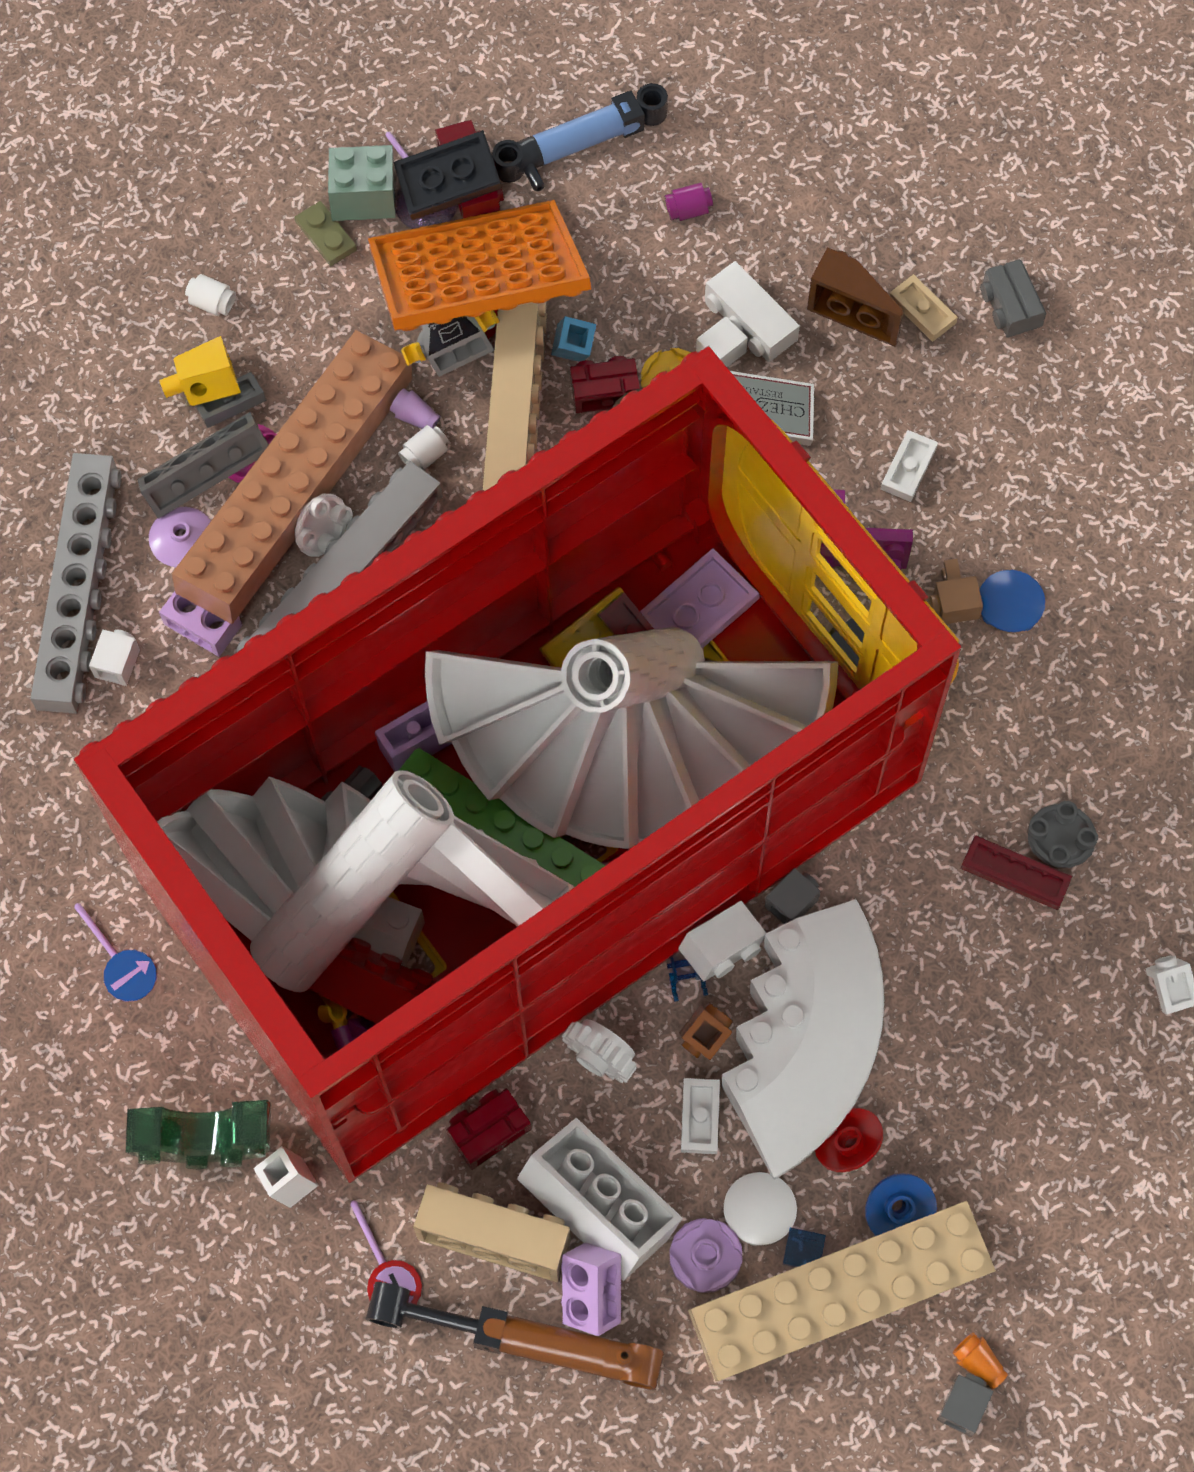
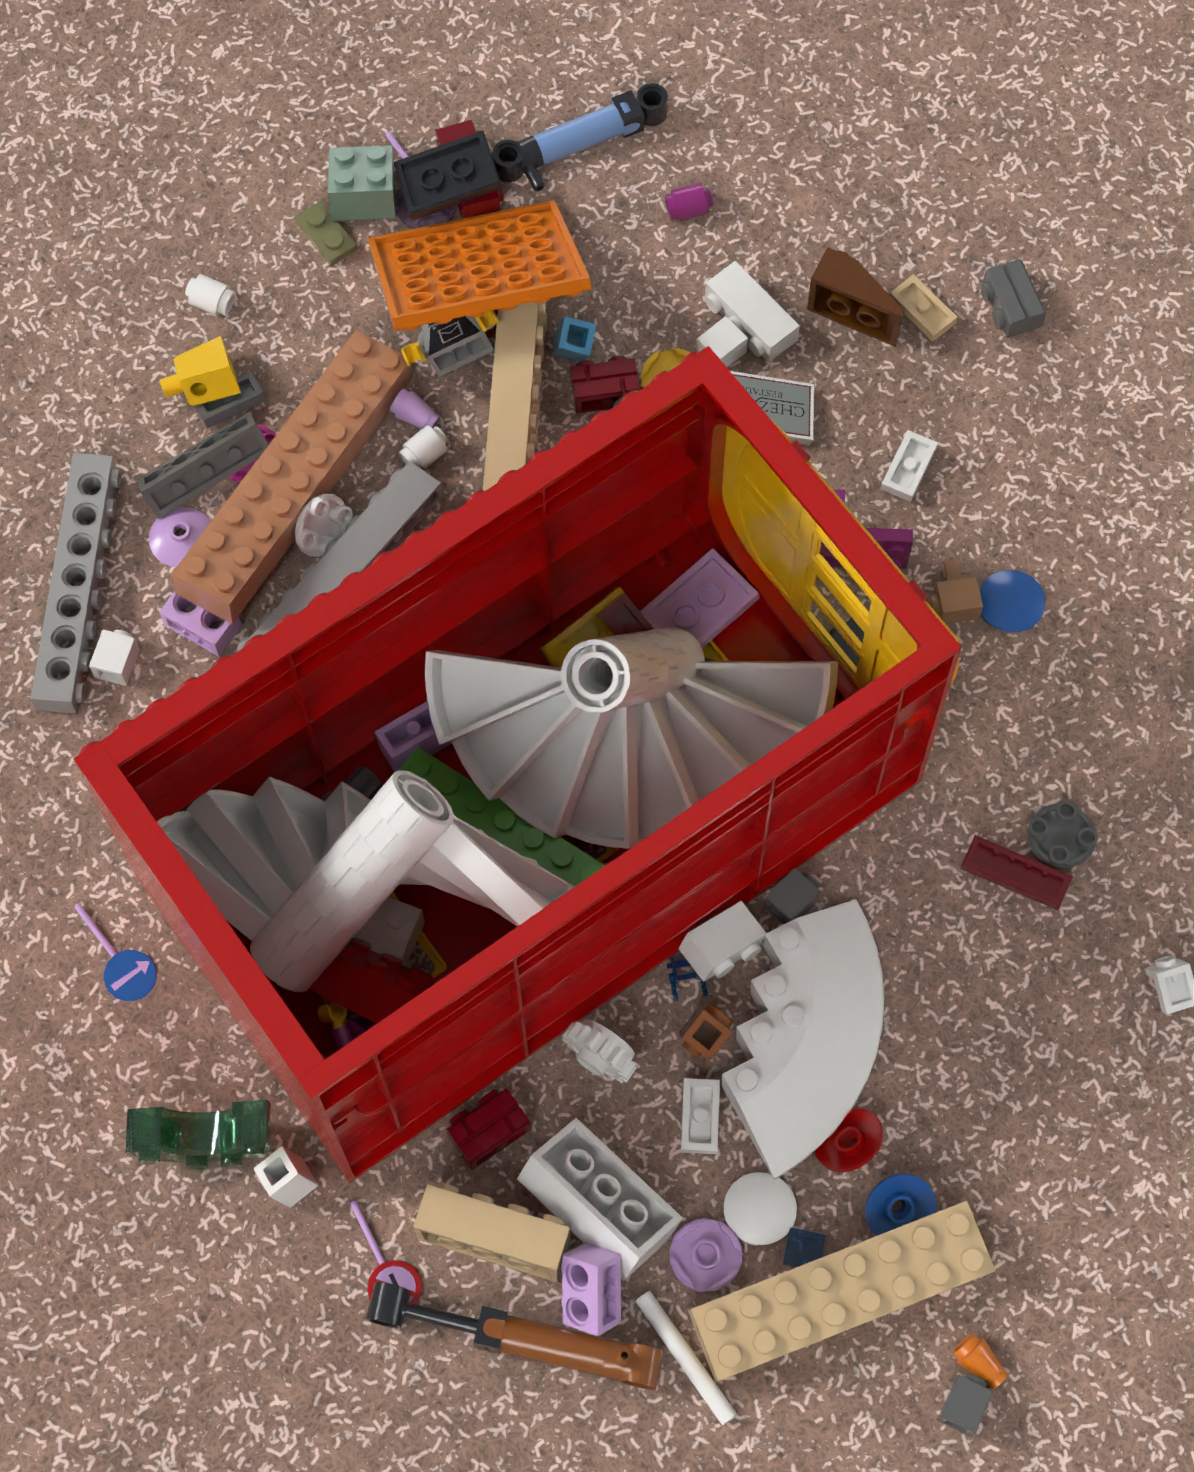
none -> white piece [635,1291,738,1426]

